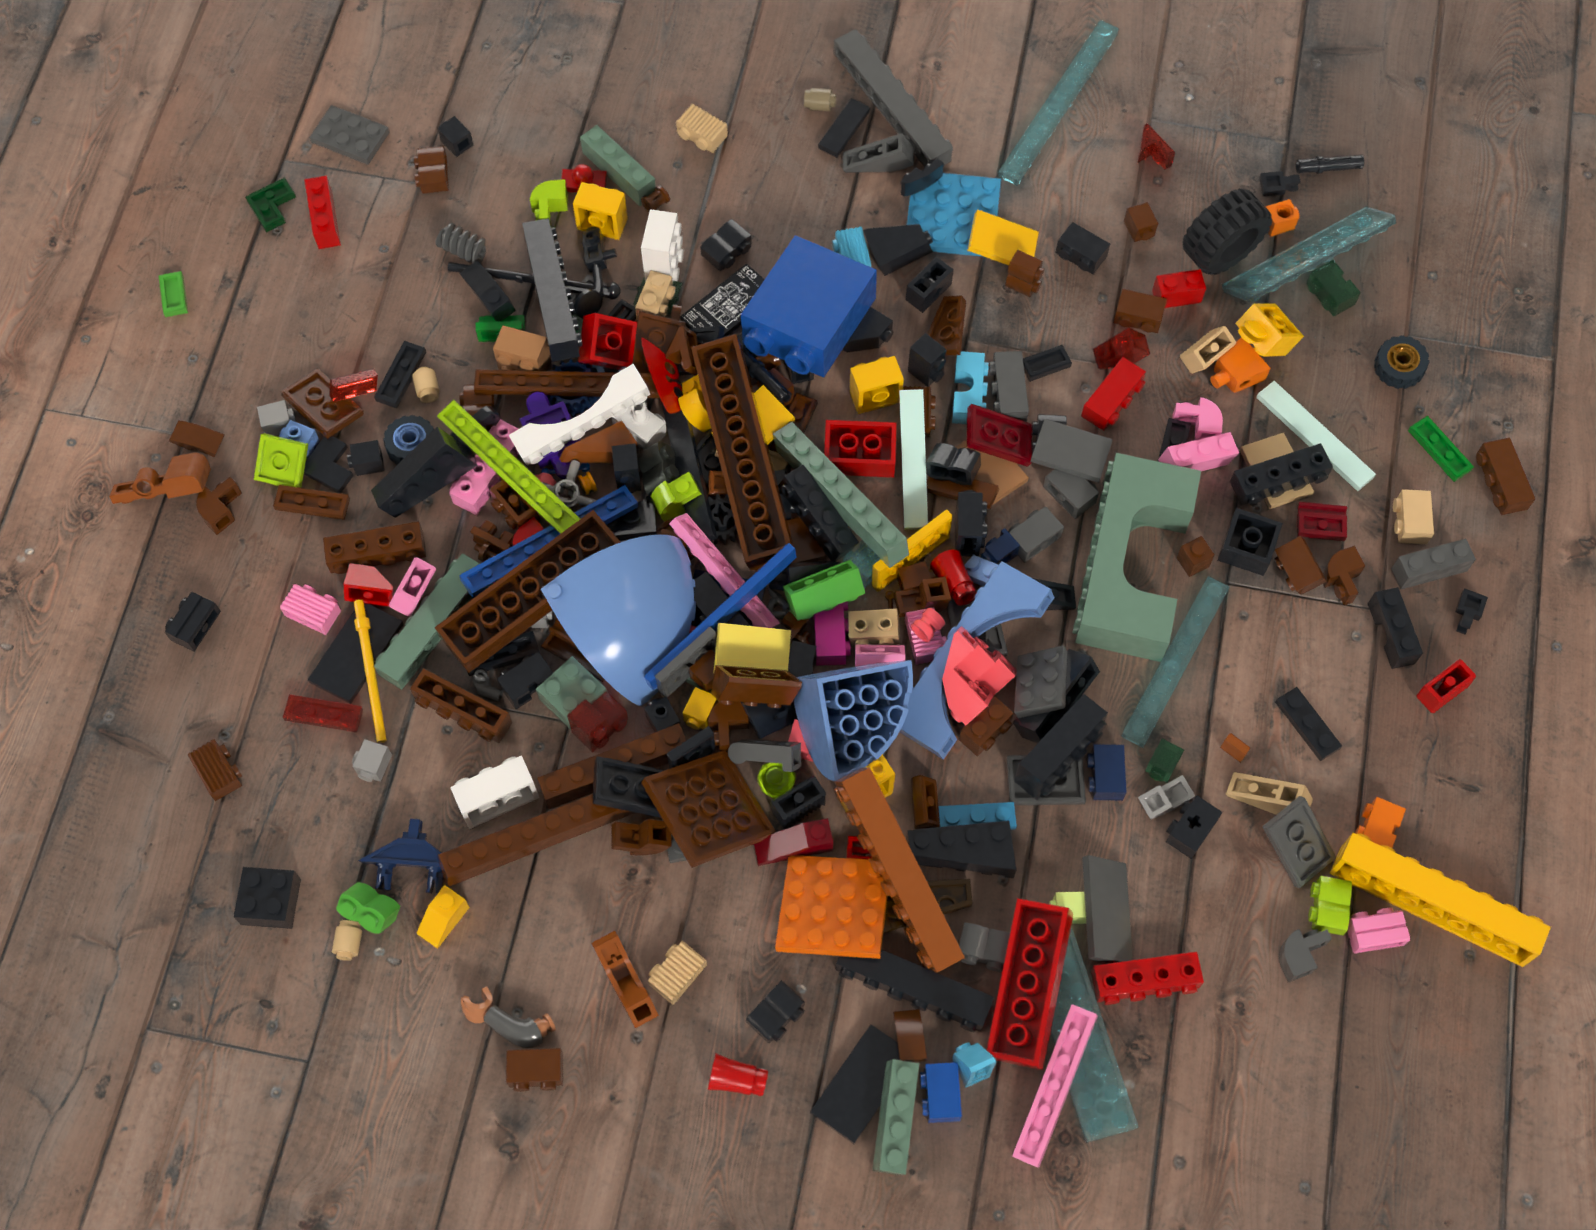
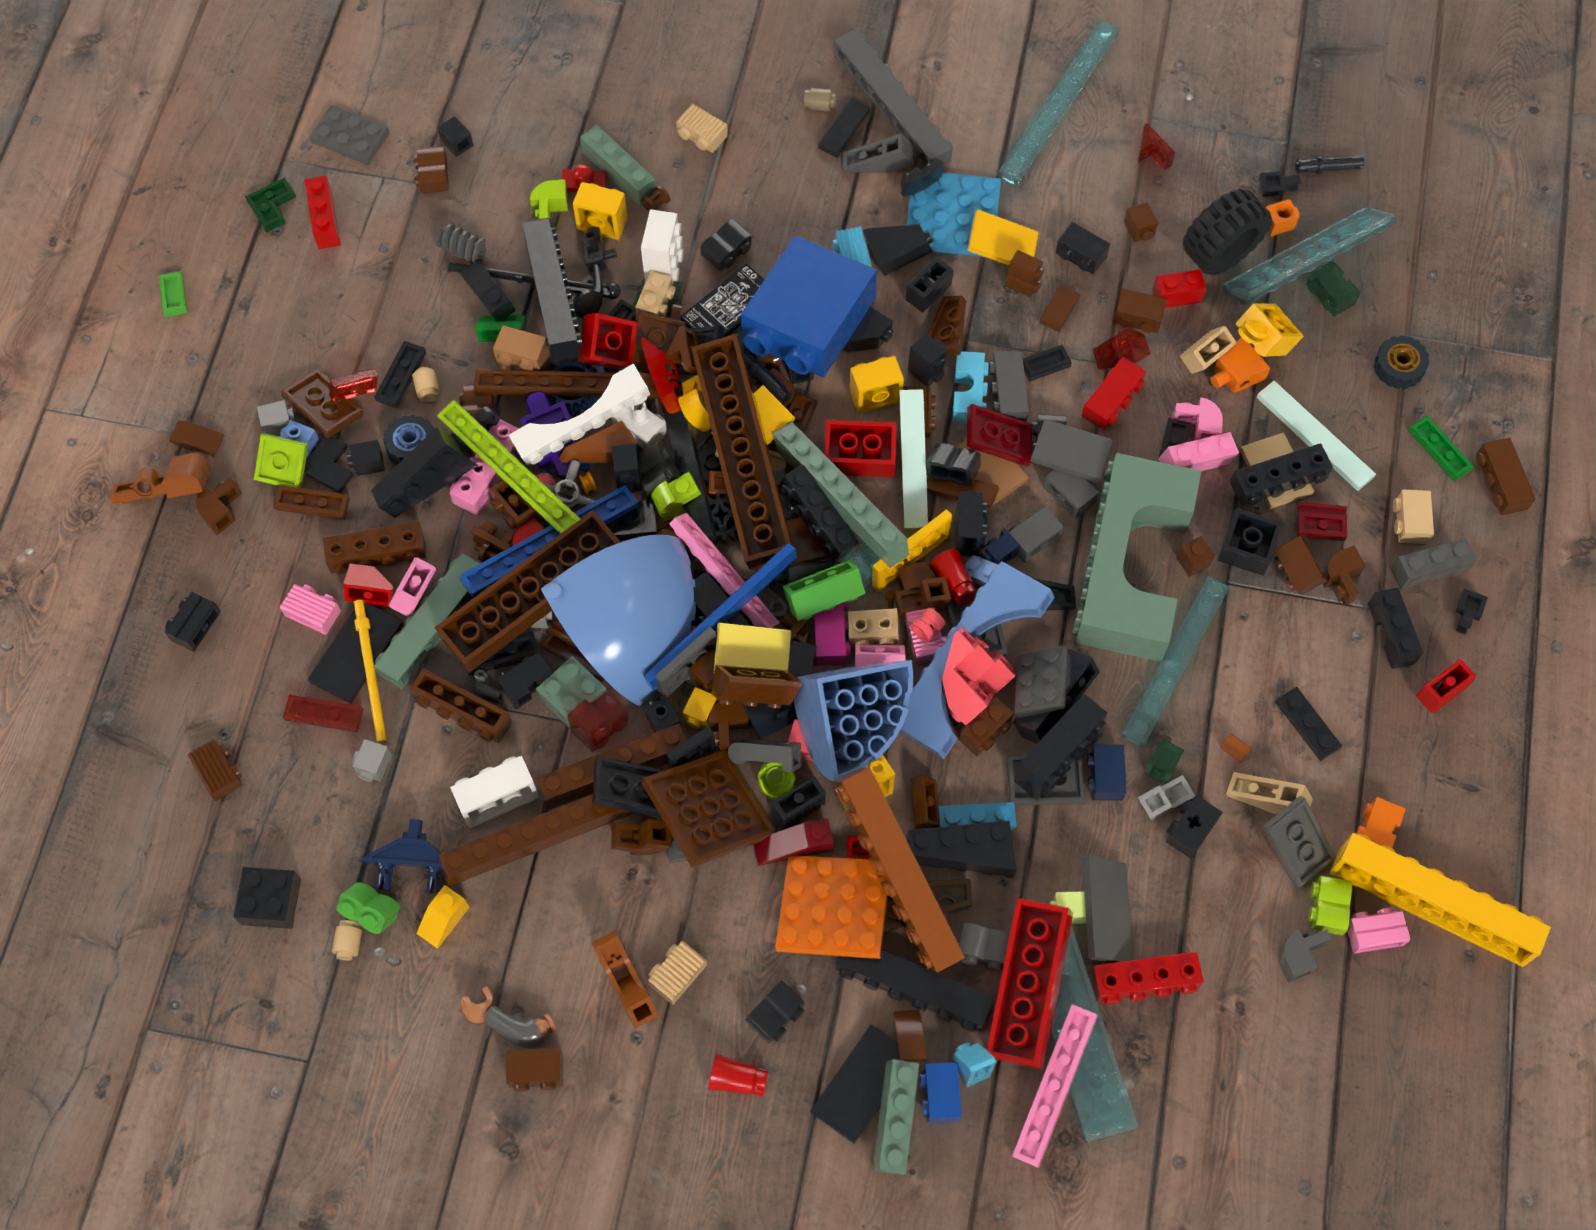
none -> reddish brown tile [1039,285,1081,332]

